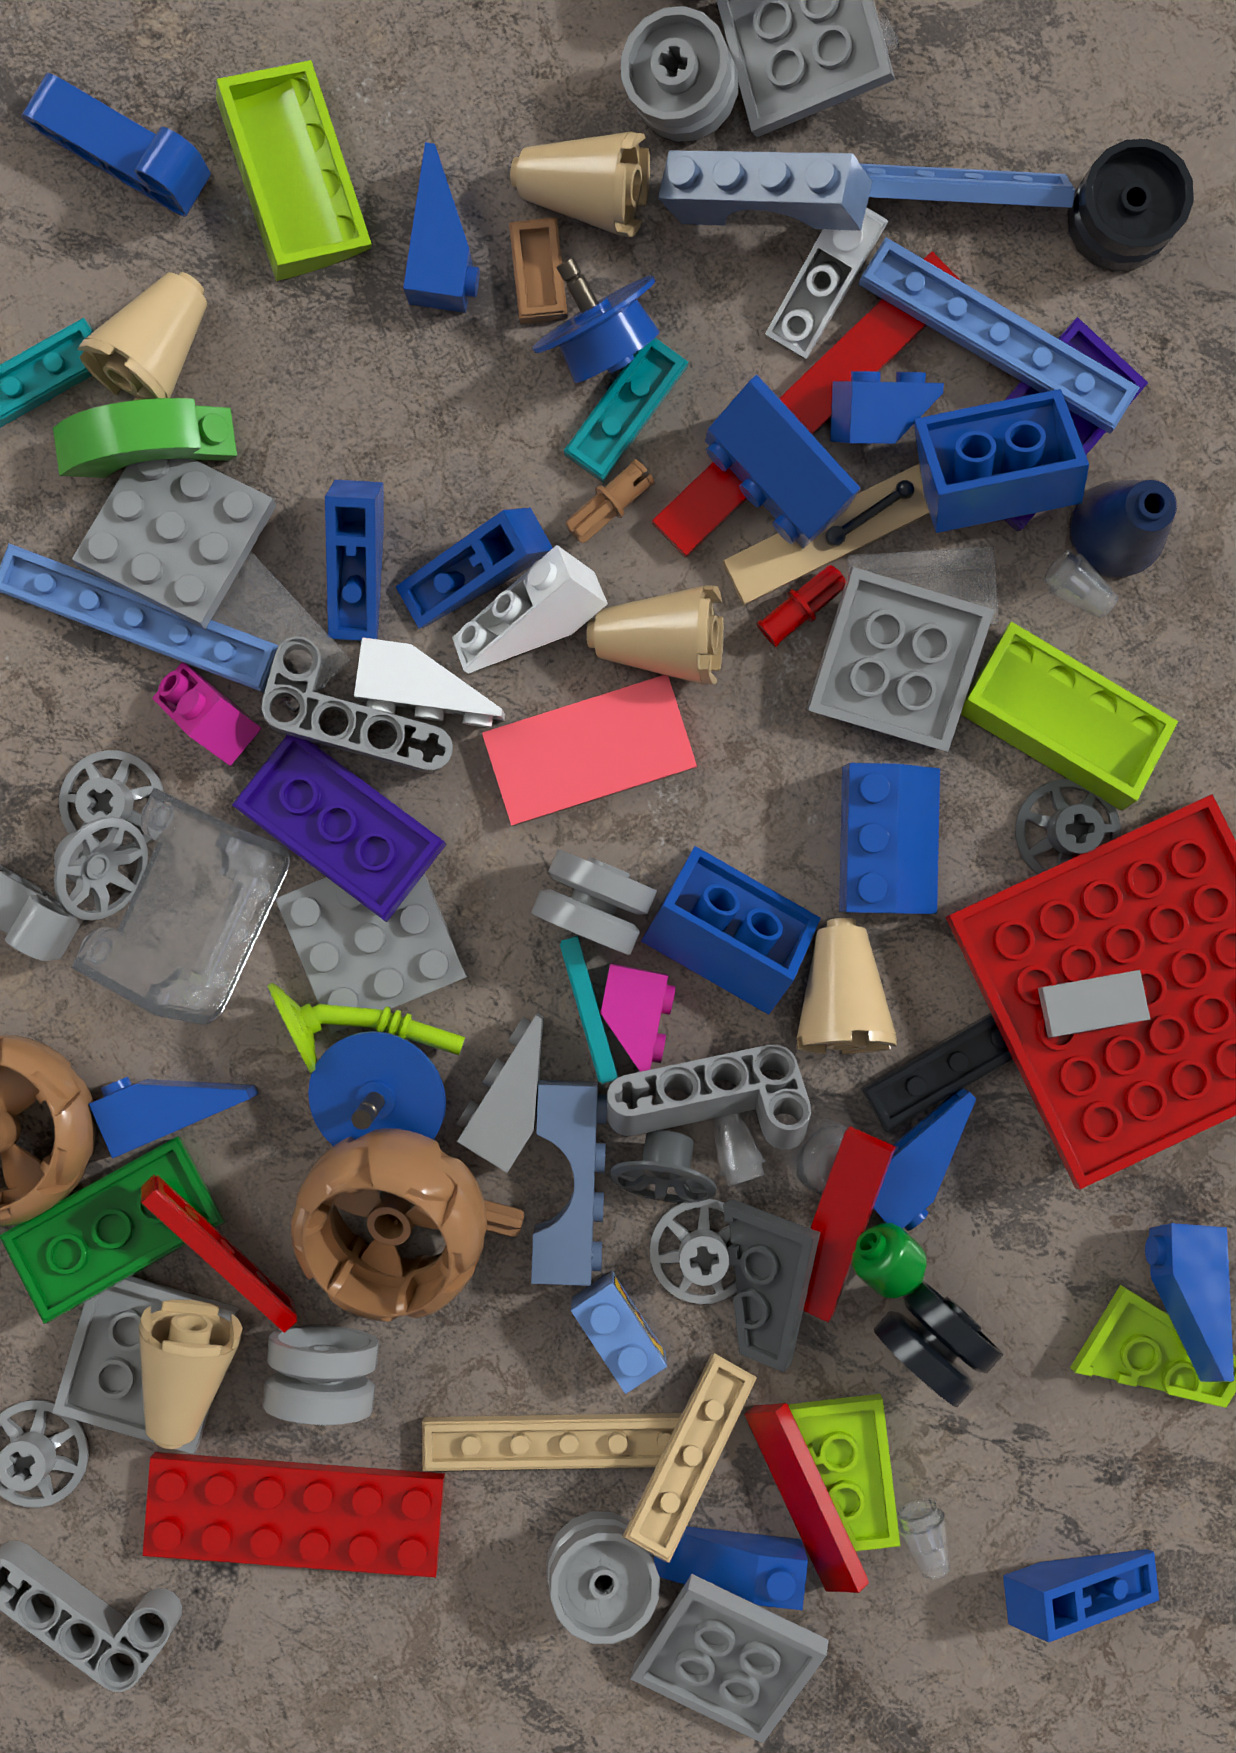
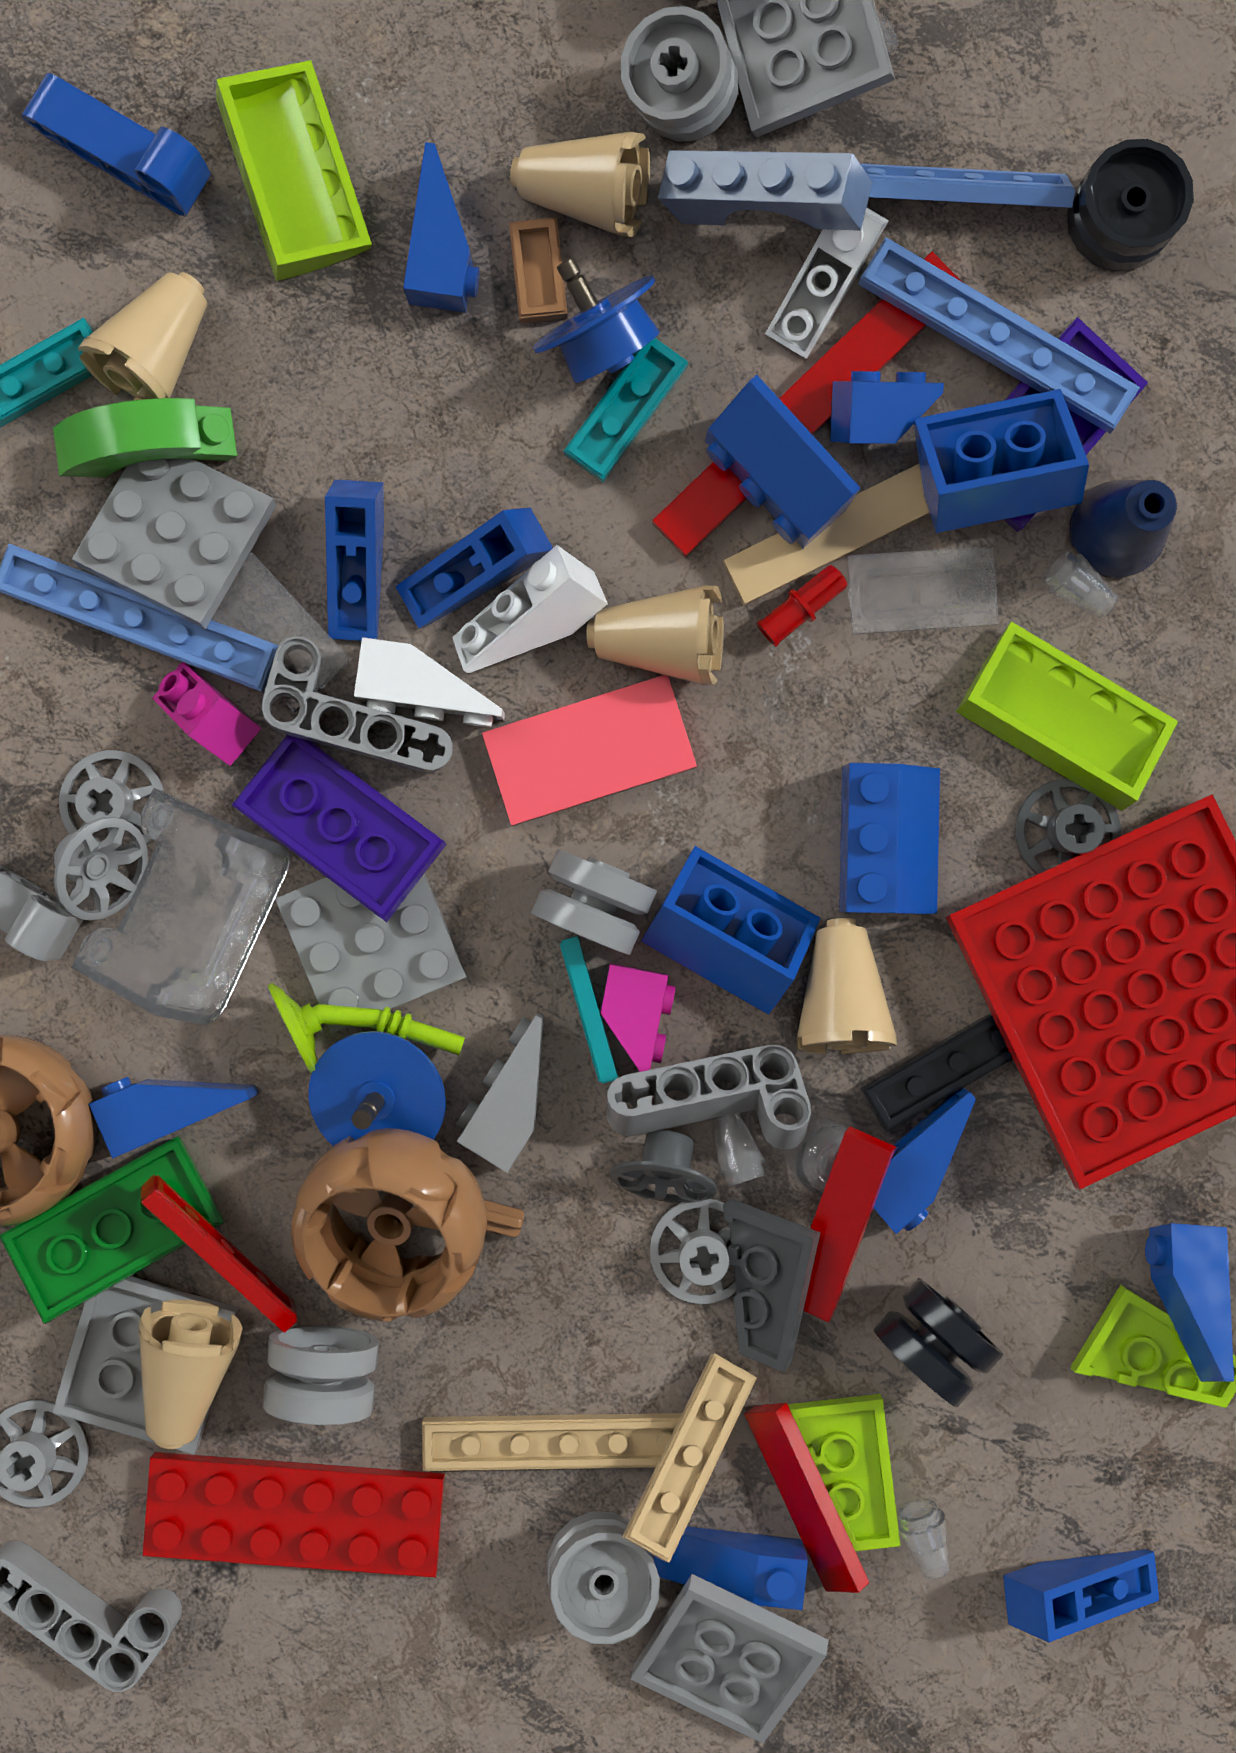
sand blue arch [531,1080,607,1286] -> none
medium nougat axle [565,459,655,543] -> none
medium blue brick [571,1271,667,1394] -> none
light grey plate [806,567,995,752] -> none
black hinge [826,480,915,547] -> none
green head [852,1223,927,1298] -> none
light grey tile [1038,970,1150,1038] -> none

